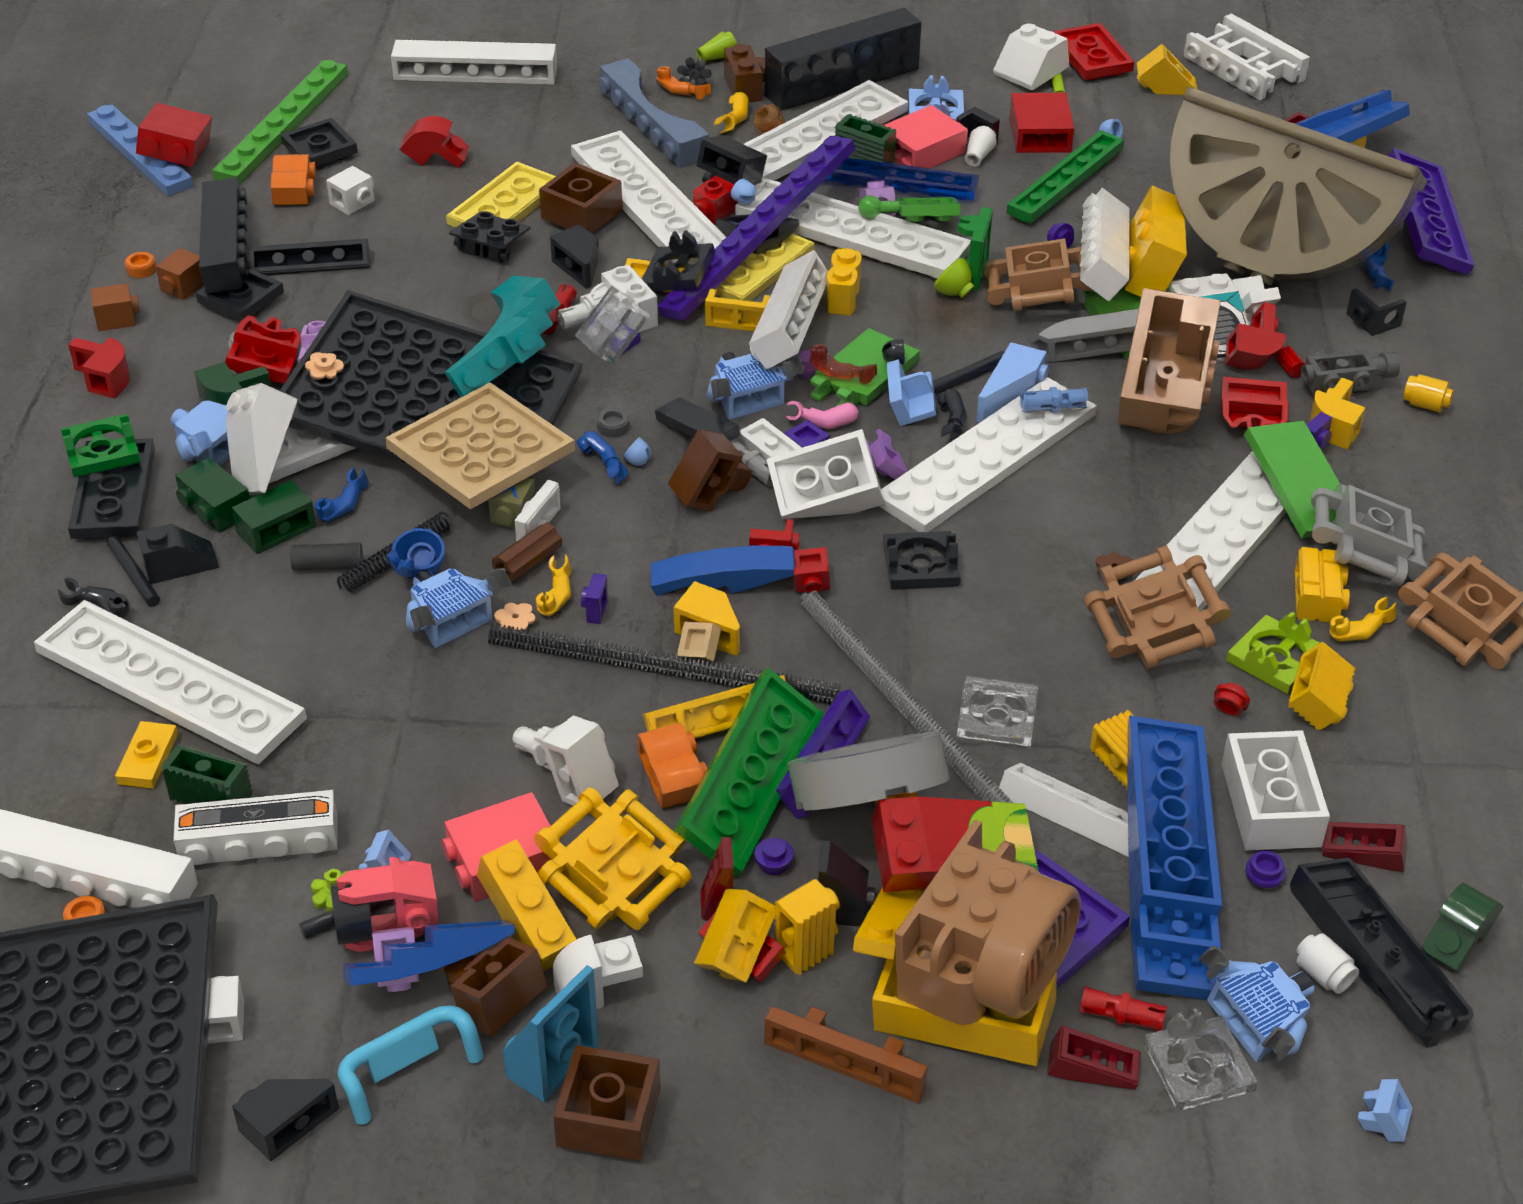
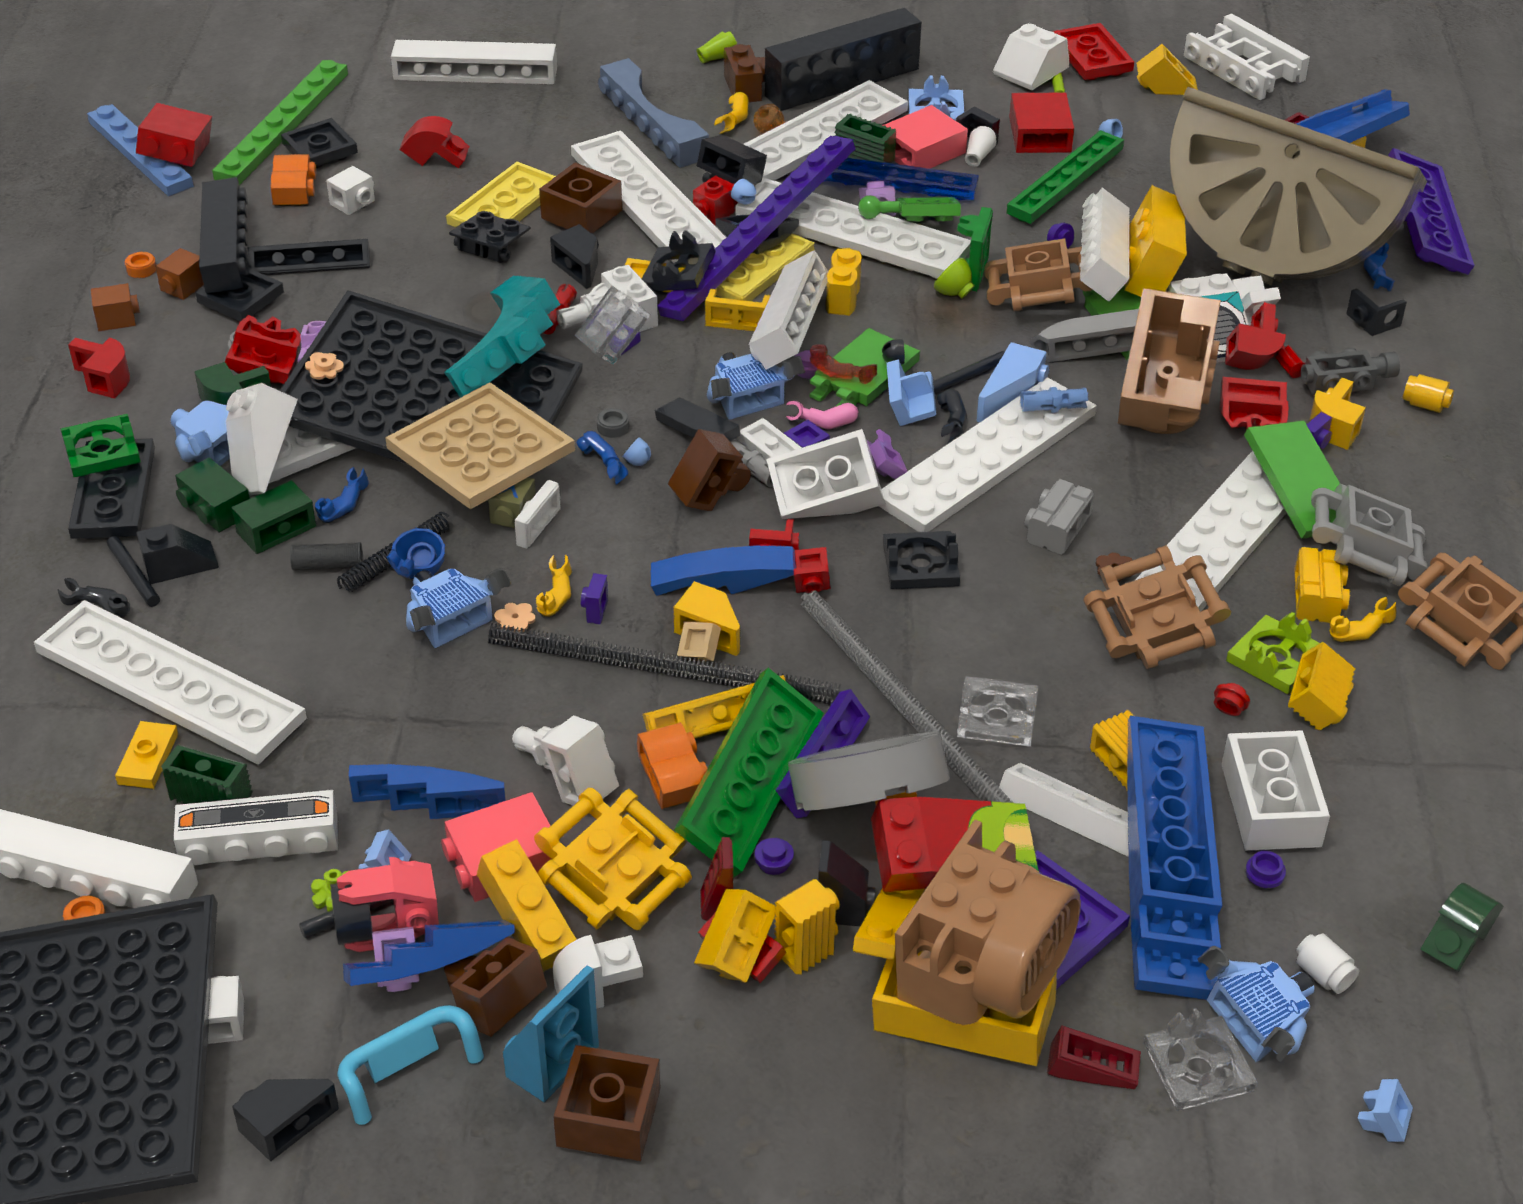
reddish brown axle [492,522,562,581] -> none
orange arm [656,66,711,100] -> none
black plant [677,57,712,86] -> none
dark orange hinge [764,1006,928,1104] -> none
red pin [1079,986,1167,1032] -> none
black piece [1290,857,1474,1047] -> none
dark red slope [1322,822,1407,872] -> none
none -> blue slope [349,764,506,819]
none -> light grey brick [1024,479,1094,555]

